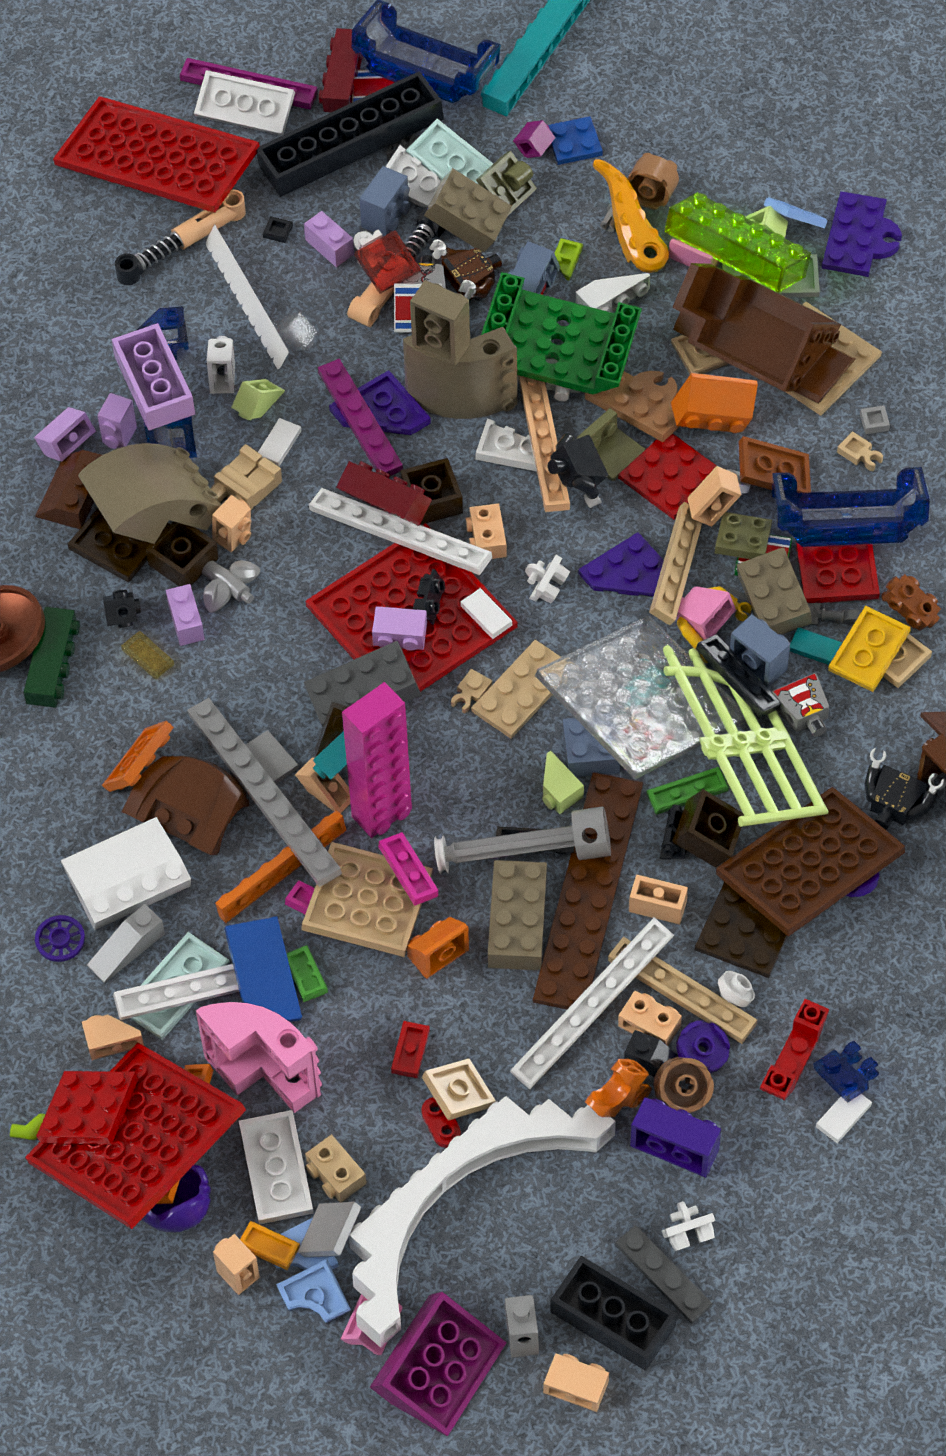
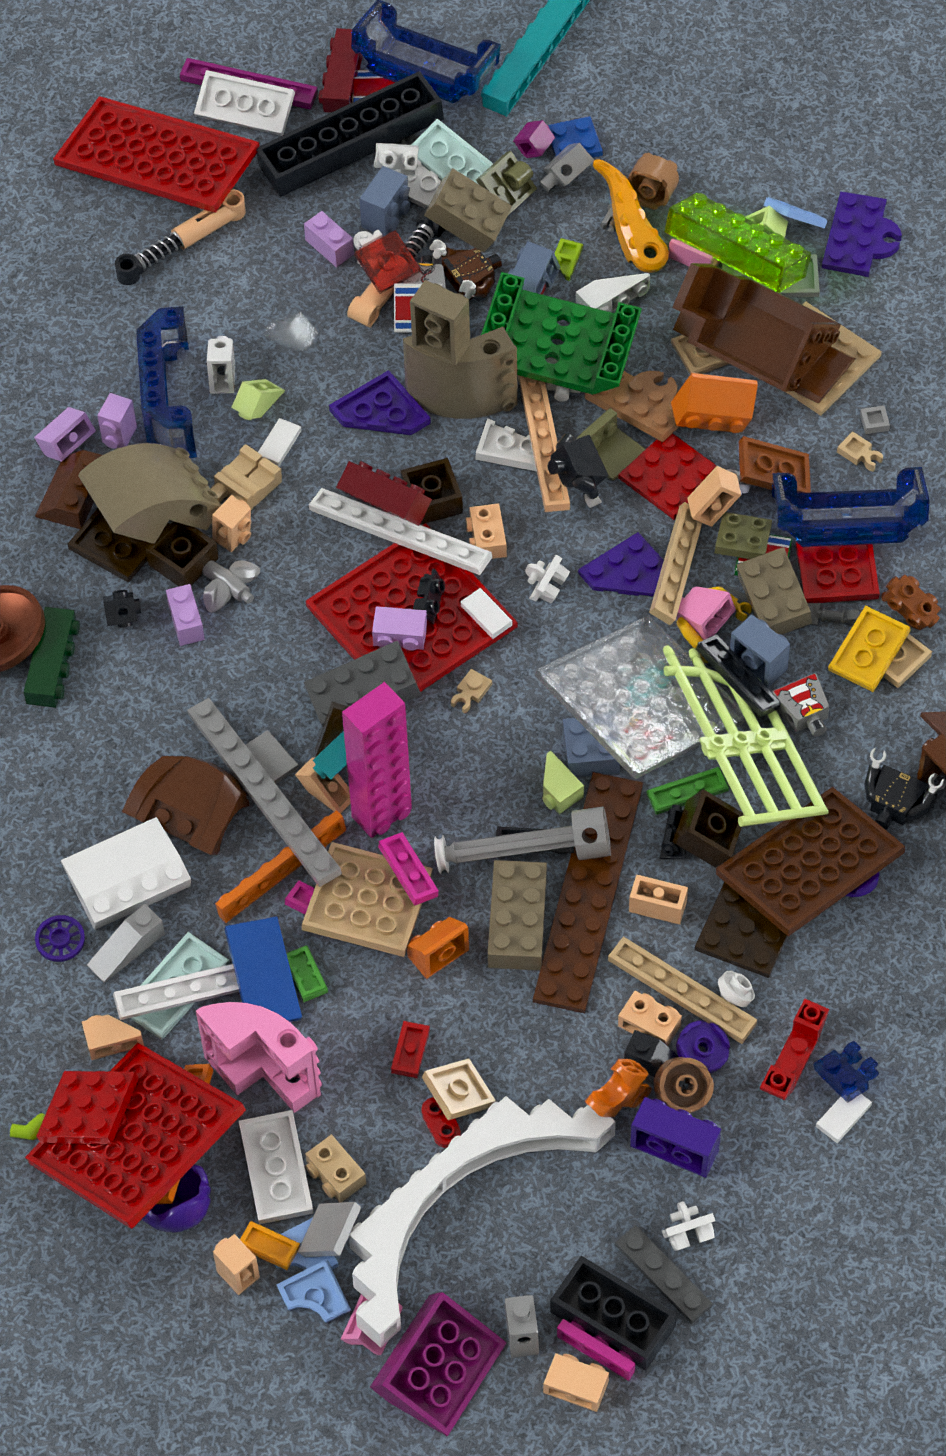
orange plate [102,720,174,792] -> none
lavender brick [112,323,195,430] -> none
clear yellow tile [121,631,174,680] -> none
white sticker [206,224,289,369] -> none
black tile [263,216,293,243] -> none
magenta plate [318,358,403,476] -> none
tan plate [471,640,575,739] -> none
white tile [510,917,674,1089] -> none
teal tile [789,627,843,665] -> none
none -> white hips [374,143,419,170]
none -> light grey torso [539,143,594,192]
none -> dark pink plate [557,1319,635,1381]

